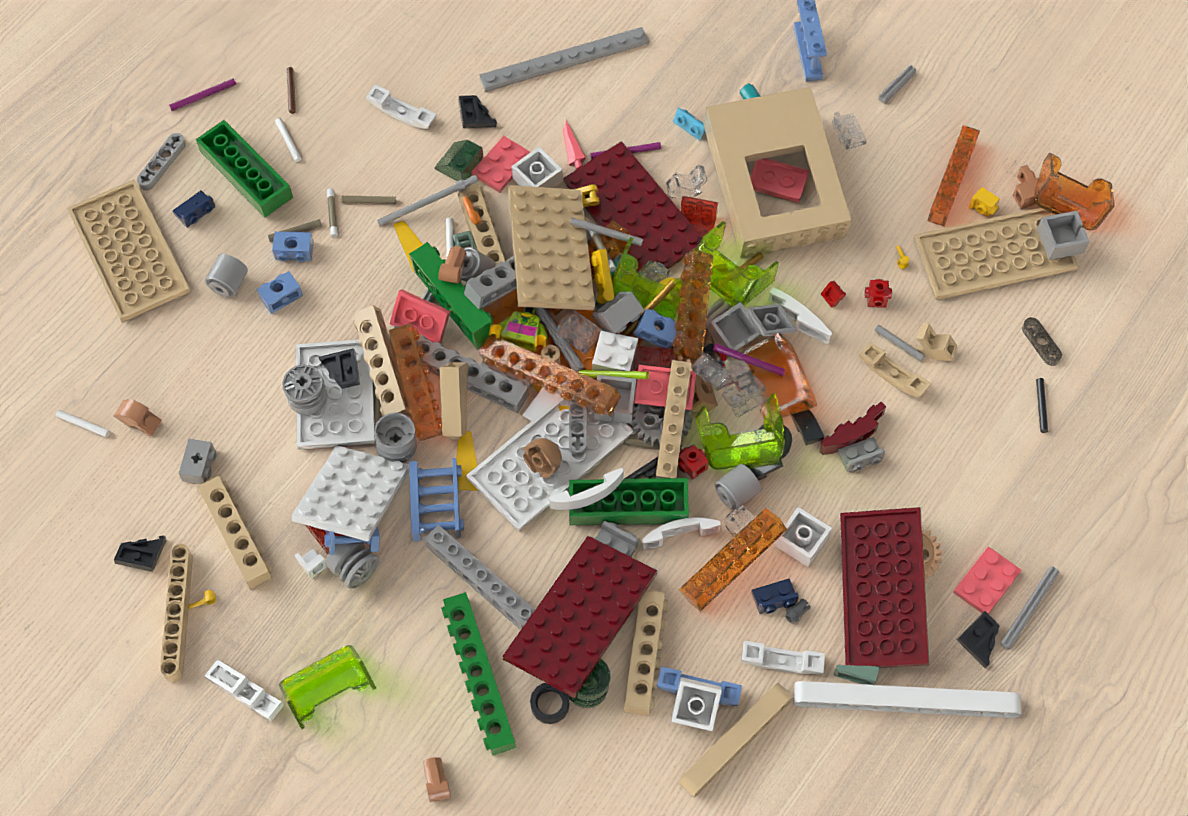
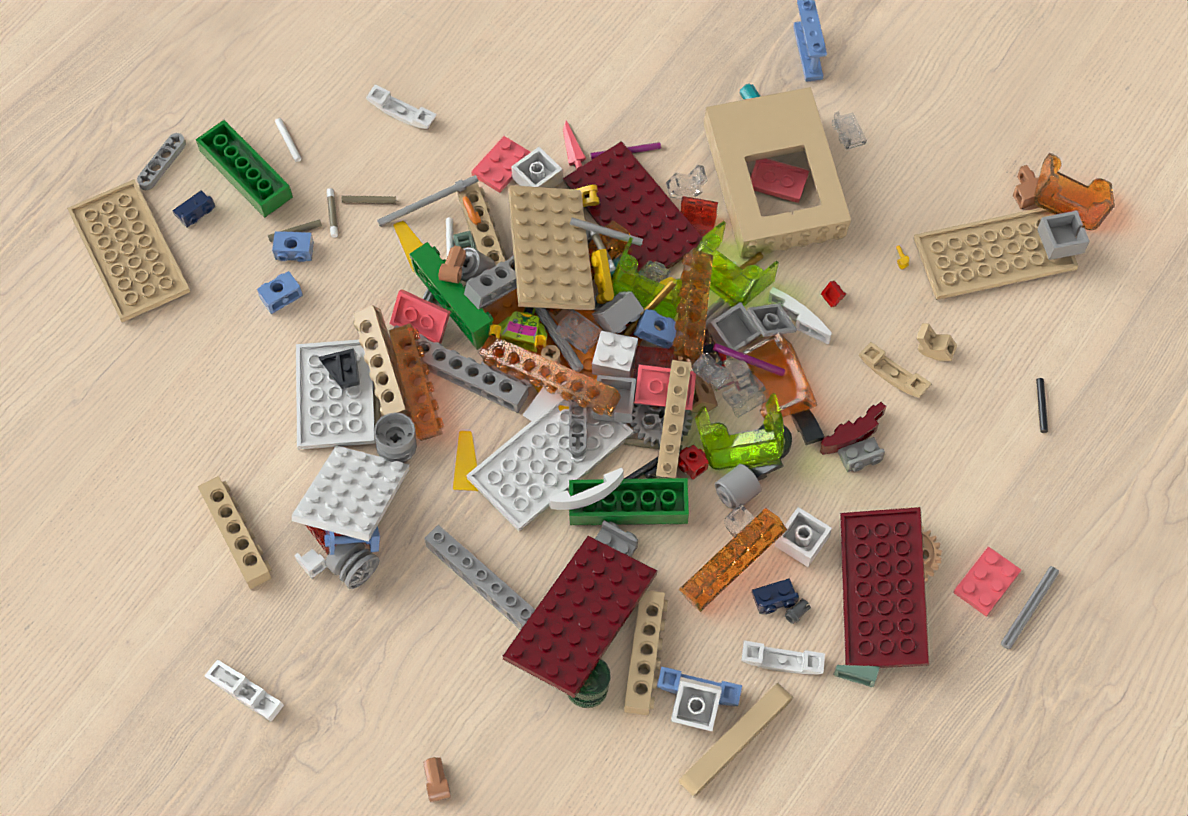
white bar [56,410,110,437] -> none
nougat brick [113,399,162,436] -> none
black wing [114,535,166,572] -> none
tan beam [160,544,193,682] -> none
magenta bar [169,78,236,111] -> none
light grey brick [178,439,216,484] -> none
yellow hand [188,590,216,609] -> none
light grey piece [205,254,248,297] -> none
clear neon green windscreen [279,645,376,730] -> none
light grey wheel [282,364,328,415] -> none
reddish brown bar [287,67,296,114] -> none
medium blue fence [409,458,464,541] -> none
clear green slope [434,140,484,181] -> none
tan slope [440,362,468,440] -> none
green brick [441,592,516,756] -> none
black wing [458,95,497,129] -> none
light grey plate [479,27,648,92] -> none
medium nougat cylinder [523,438,562,478] -> none
black tyre [530,683,570,724] -> none
lime bar [578,370,649,379] -> none
white slope [643,518,721,550] -> none
medium azure hinge [673,108,706,141] -> none
white beam [794,681,1022,718] -> none
red brick [864,279,892,308] -> none
light grey bar [874,325,925,362] -> none
light grey axle [878,65,916,103] -> none
clear orange brick [927,125,980,227] -> none
black wing [956,611,1000,668] -> none
yellow brick [968,187,1000,217] -> none
clear smoke beam [1022,317,1062,366] -> none

